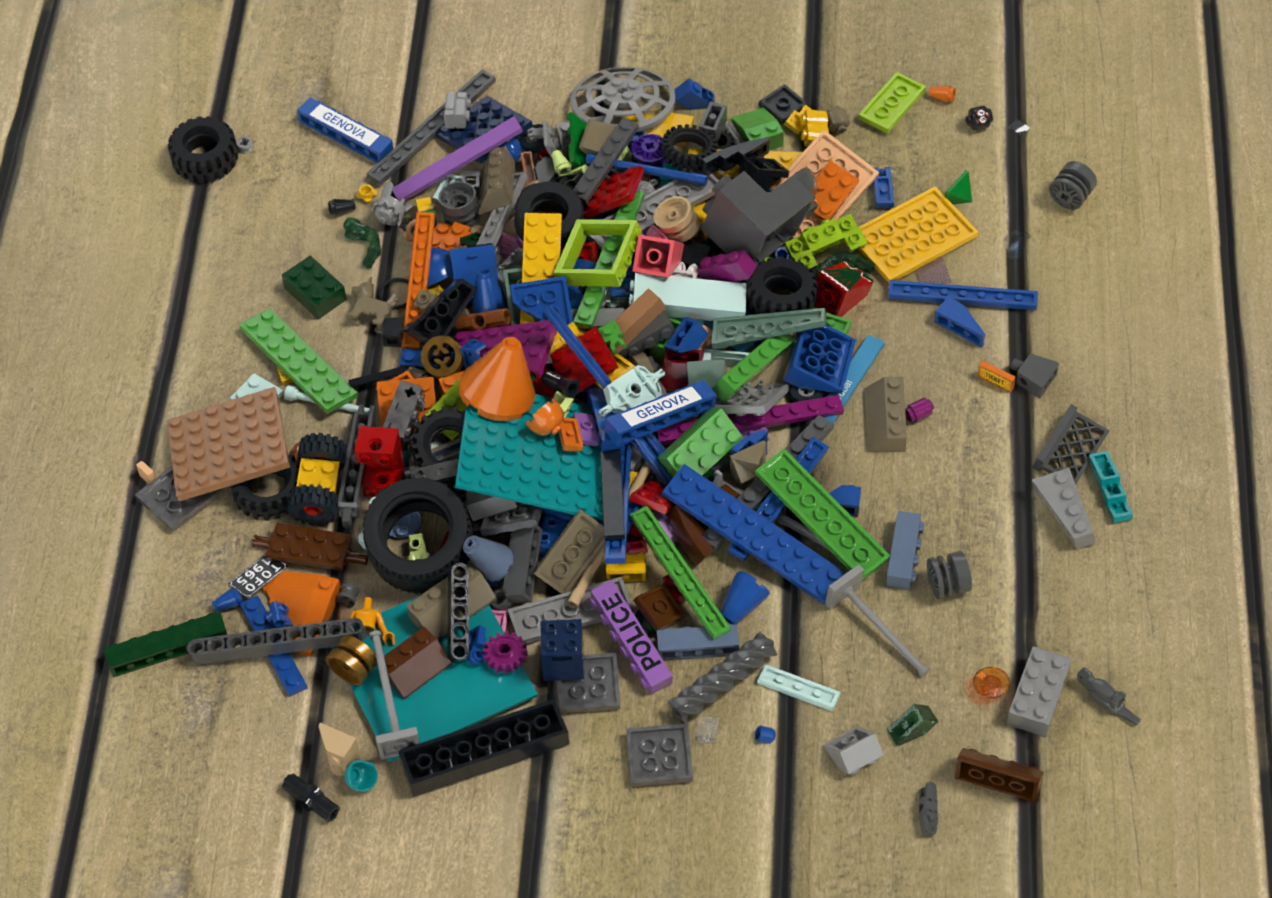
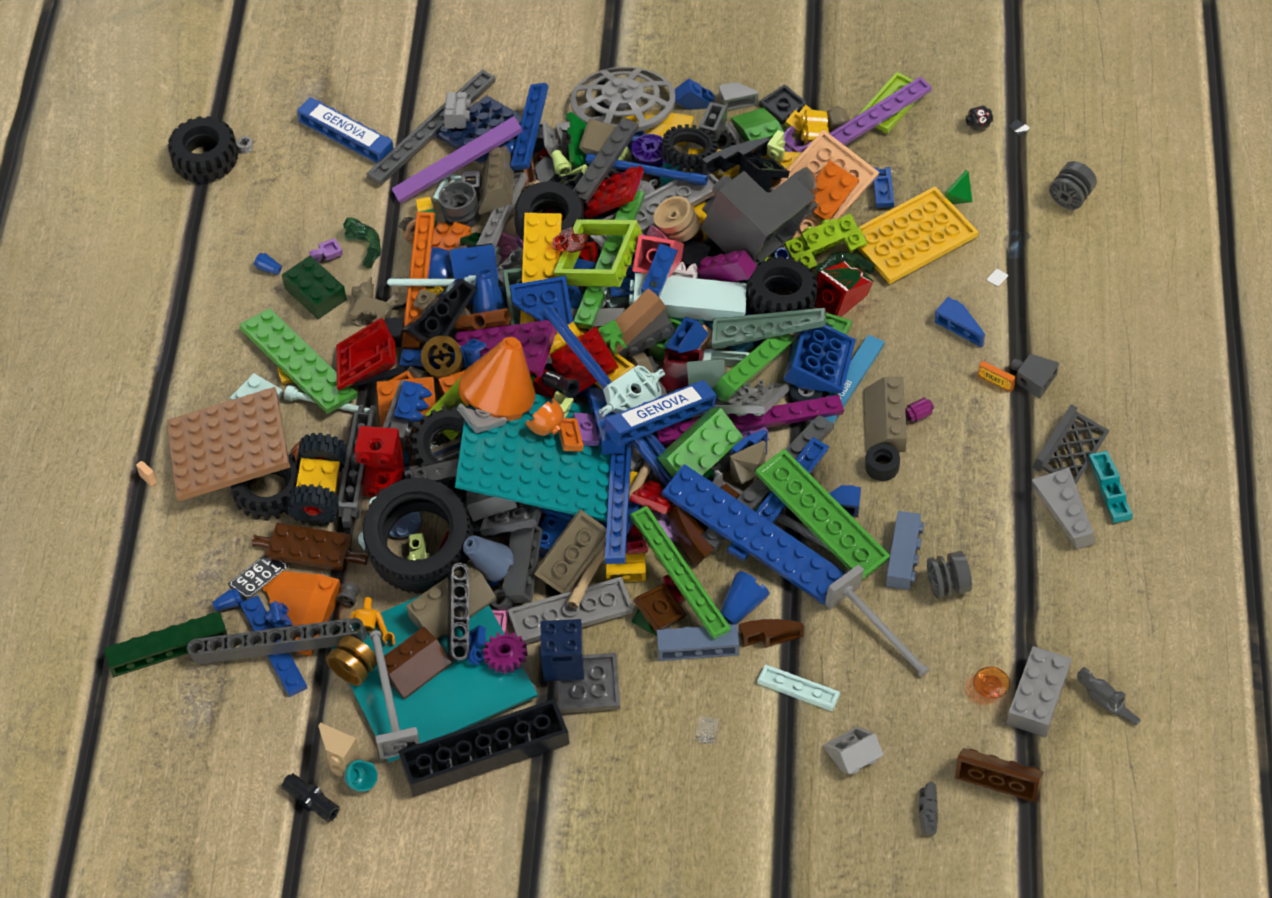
flat silver plate [135,466,217,532] -> none
black cone [328,199,356,216] -> none
yellow plate [356,184,377,202] -> none
light grey hat [371,181,414,226] -> none
medium lavender brick [589,580,673,695] -> none
black tile [601,450,625,541] -> none
flat silver plate [626,723,693,787] -> none
dark grey piece [668,631,777,724] -> none
blue piece [755,725,776,744] -> none
clear green slope [887,704,938,746] -> none
blue plate [888,280,1038,310] -> none
piece [915,257,951,284] -> none
orange cone [929,85,956,103] -> none
none -> blue cone [254,252,282,275]
none -> medium lavender plate [309,238,343,263]
none -> red slope [336,317,396,390]
none -> light aqua piece [387,275,476,287]
none -> blue plate [394,381,432,422]
none -> light grey tile [457,404,507,434]
none -> blue plate [510,83,549,171]
none -> clear red plate [552,227,588,252]
none -> blue plate [641,244,678,297]
none -> light grey slope [719,82,758,112]
none -> reddish brown slope [739,619,804,648]
none -> yellowish green bracket [767,130,785,162]
none -> medium lavender helmet [784,126,813,152]
none -> medium lavender tile [829,76,932,146]
none -> black tyre [865,443,900,481]
none -> white sticker [987,269,1008,286]

